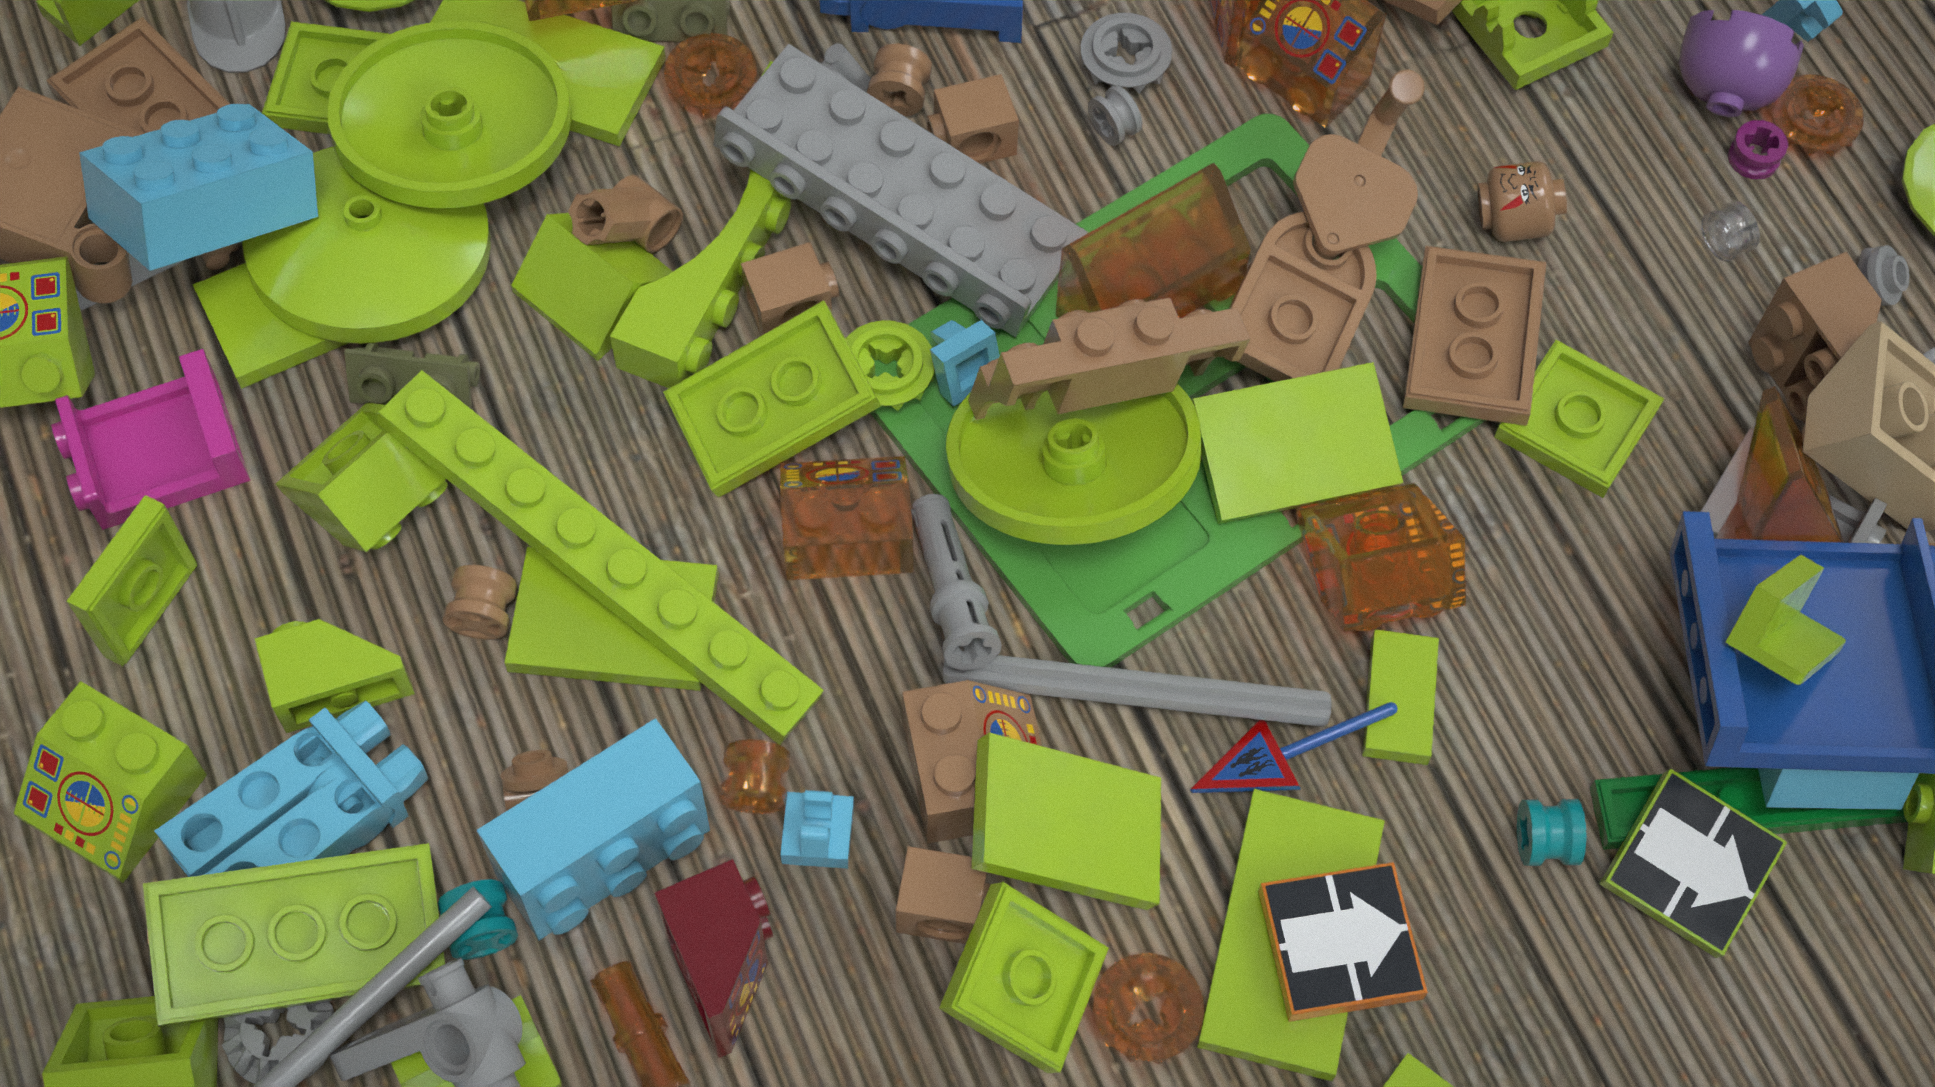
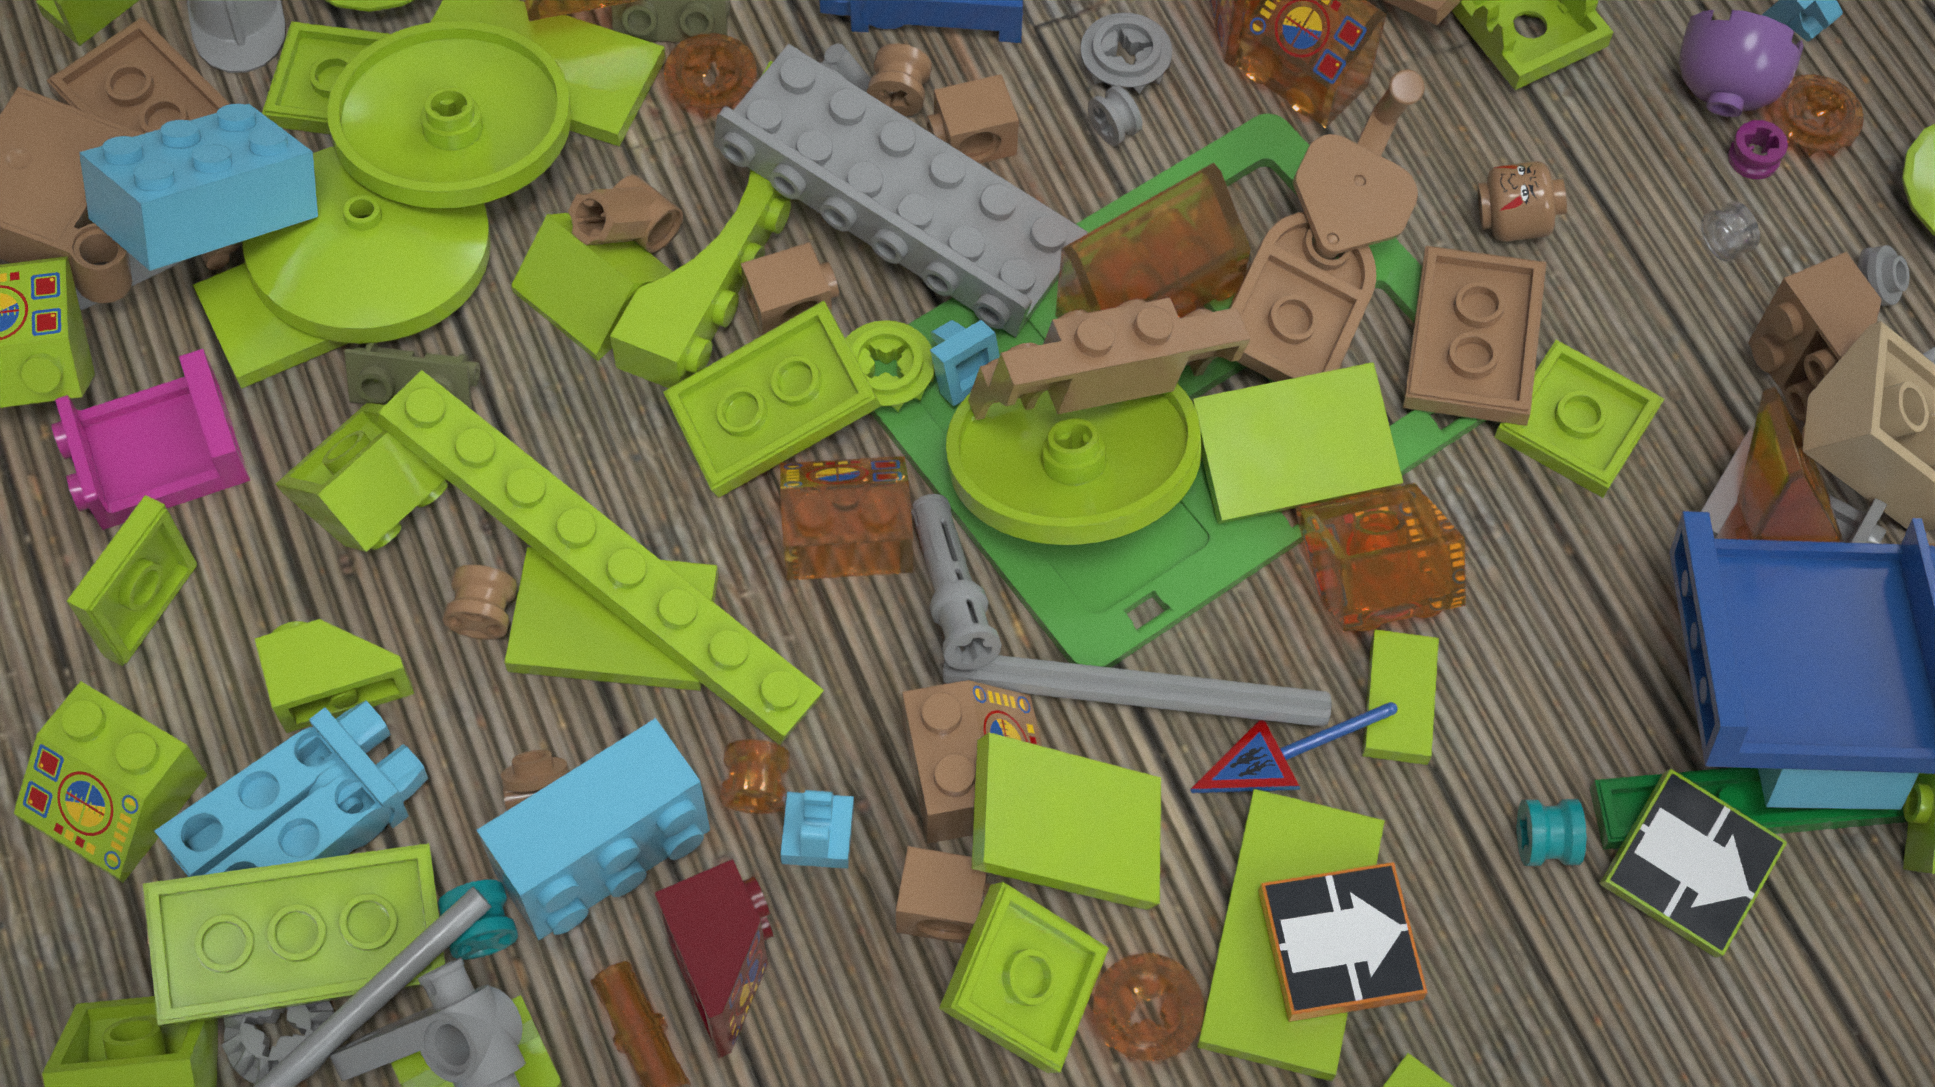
lime panel [1725,554,1846,685] -> none

